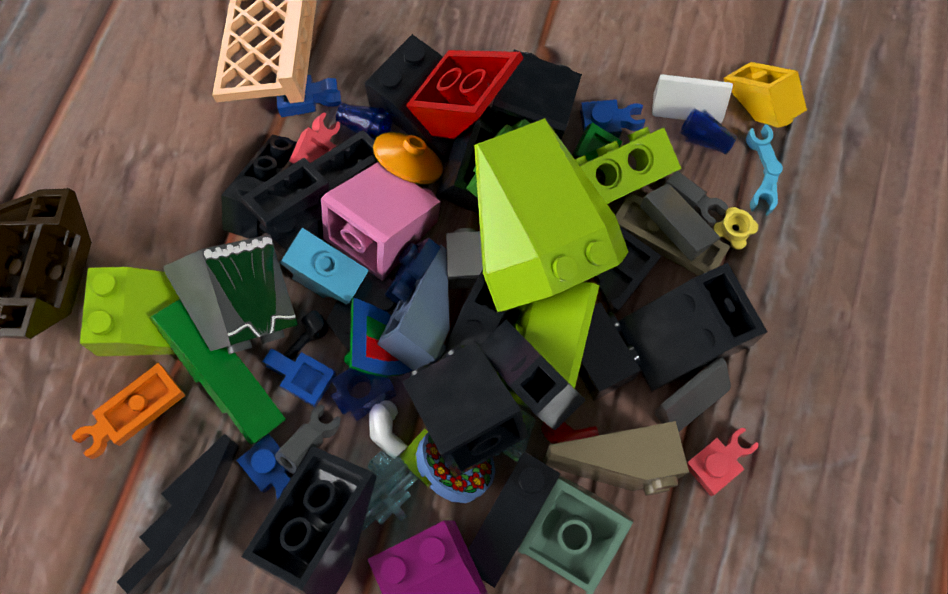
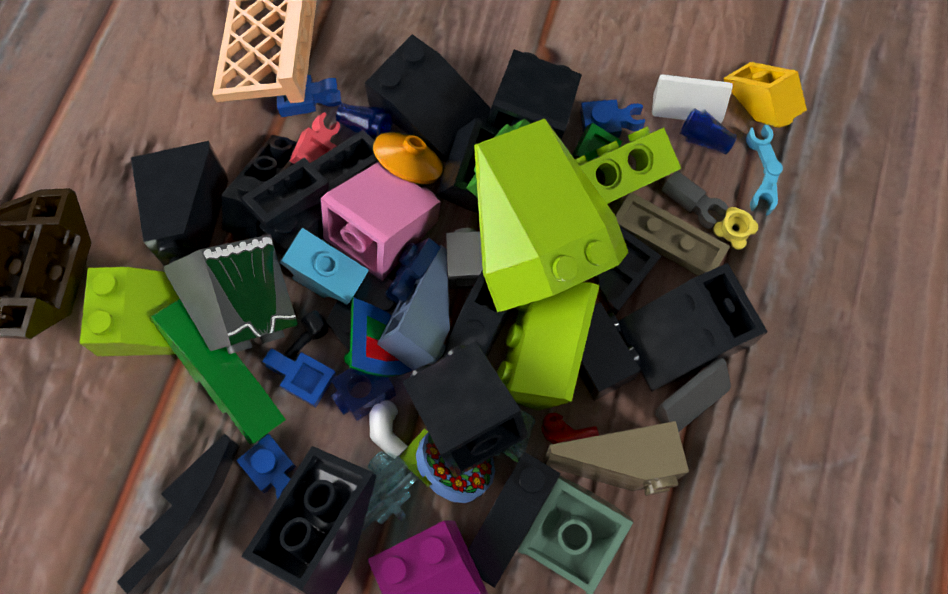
orange plate [72,362,186,459] -> none
dark grey bar [275,404,341,474] -> none
red slope [406,50,524,139] -> none
black slope [479,319,586,430] -> none
dark grey slope [640,183,720,261] -> none
coral plate [687,428,759,497] -> none
none -> black slope [131,141,229,266]

